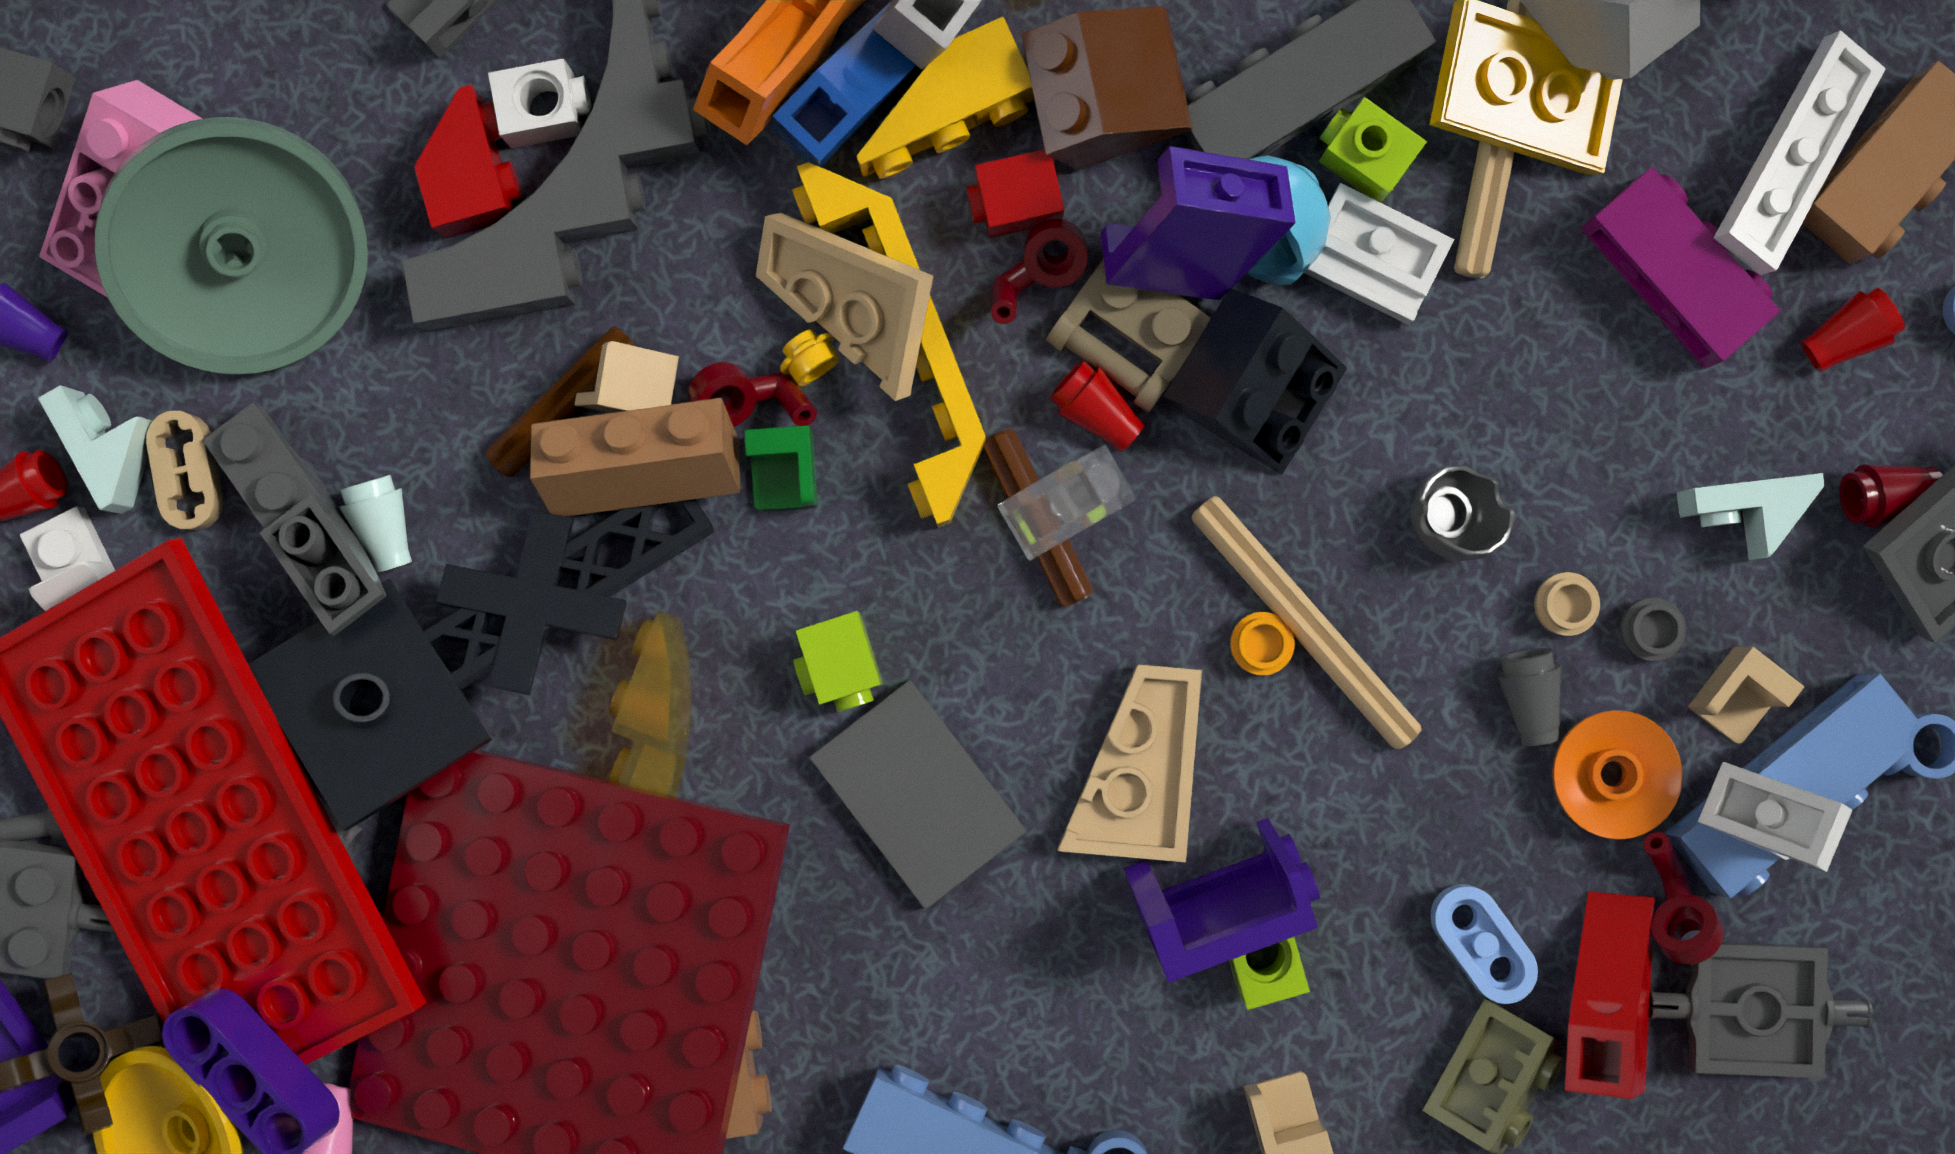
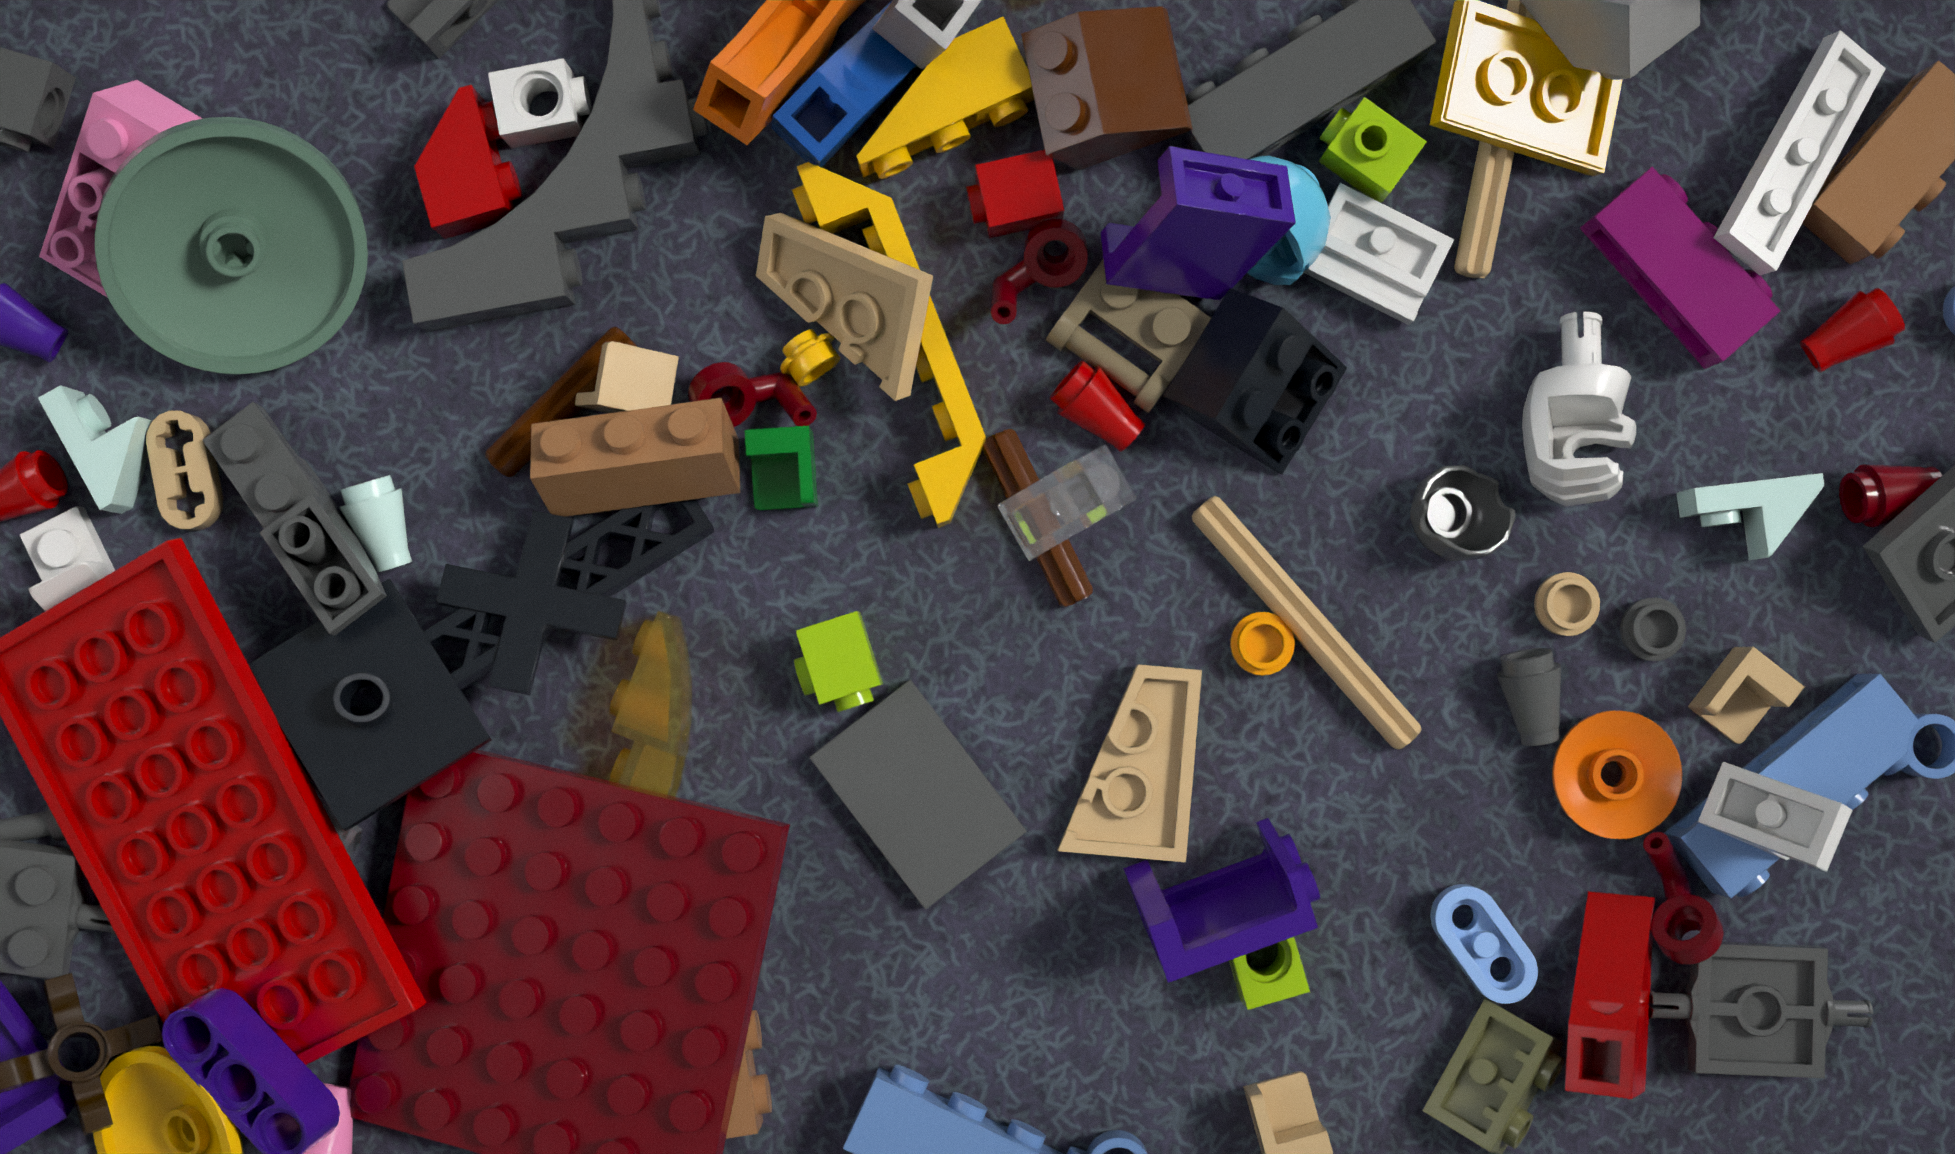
none -> white piece [1522,312,1636,506]

